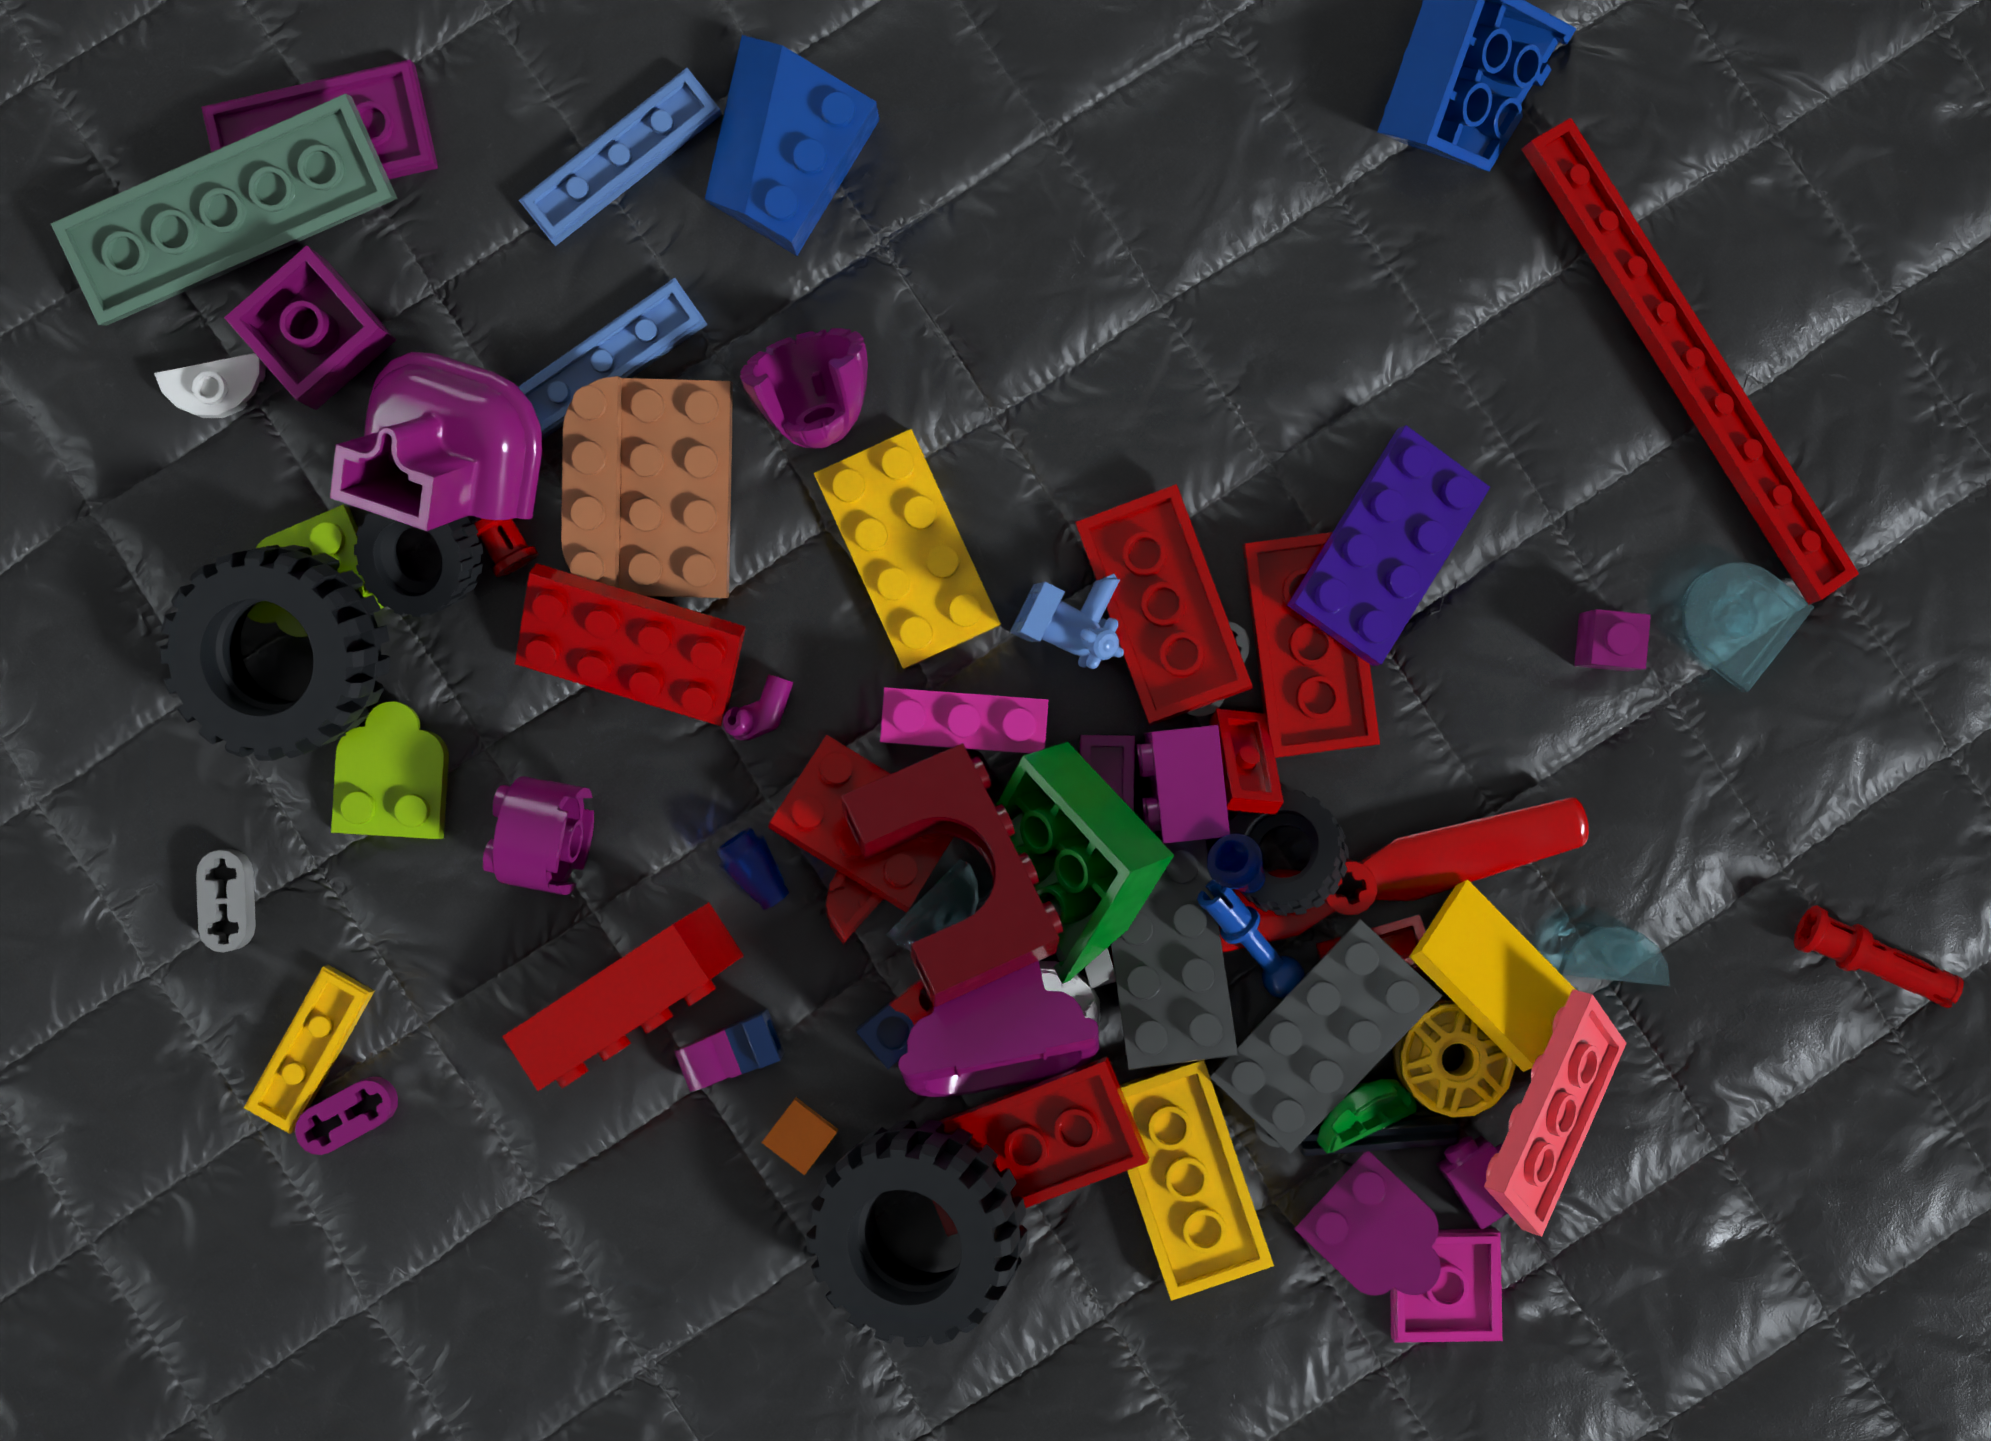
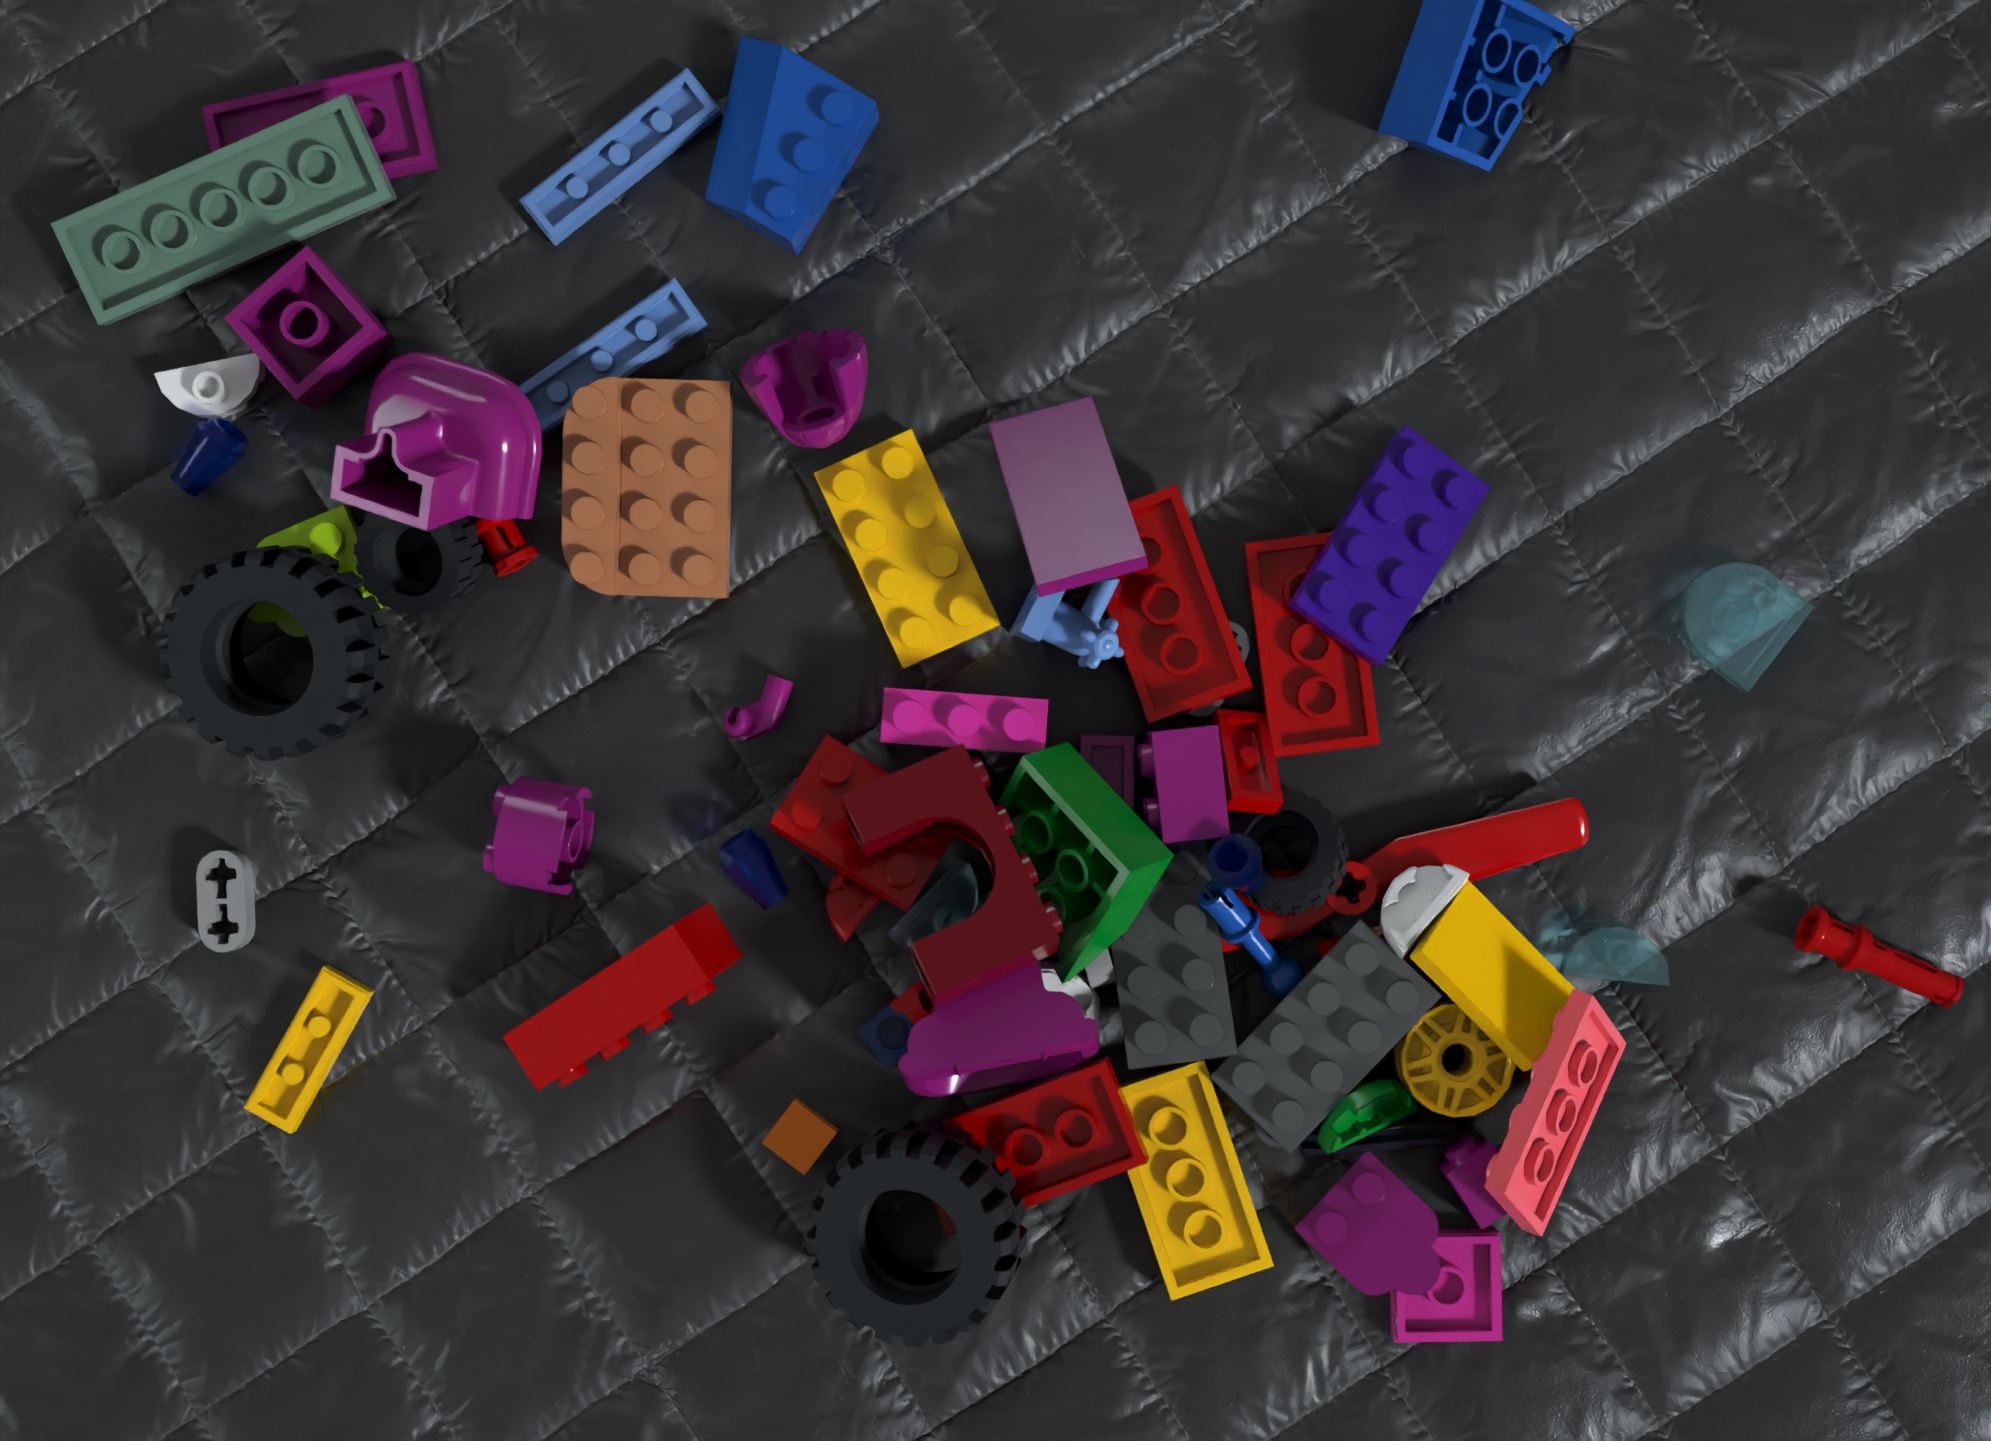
magenta beam [295,1077,398,1155] -> none
lime plate [331,701,449,839] -> none
red plate [515,563,746,726] -> none
leg [674,1009,785,1092] -> none
red plate [1521,118,1859,605] -> none
magenta brick [1574,609,1651,671] -> none
none -> clear blue cone [170,415,249,496]
none -> magenta tile [988,396,1148,597]
none -> white plate [1380,864,1470,960]

